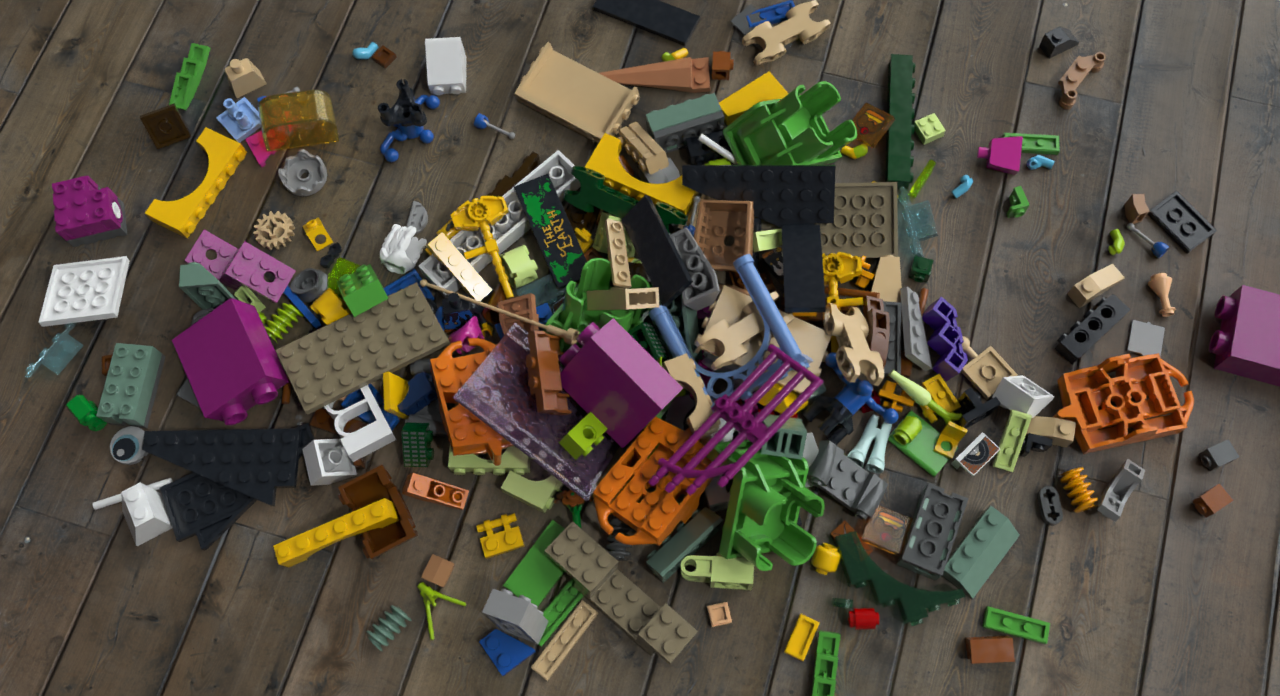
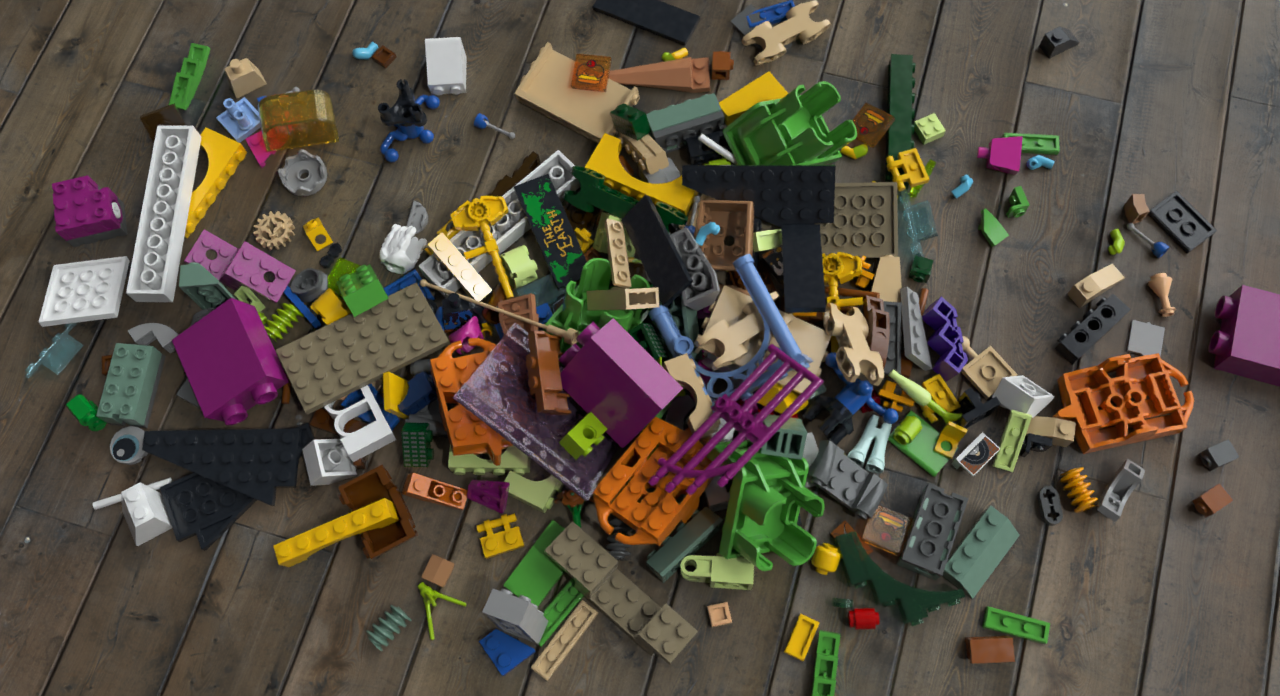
medium nougat plate [1058,52,1106,109] -> none
none -> white brick [126,126,202,302]
none -> light grey brick [128,323,179,354]
none -> magenta wing [467,480,510,514]
none -> clear orange tile [571,54,612,92]
none -> dark green brick [610,104,651,141]
none -> medium blue tile [673,336,694,356]
none -> medium azure arm [695,222,720,246]
none -> yellow plate [886,148,930,191]
none -> bright green slope [978,208,1009,247]

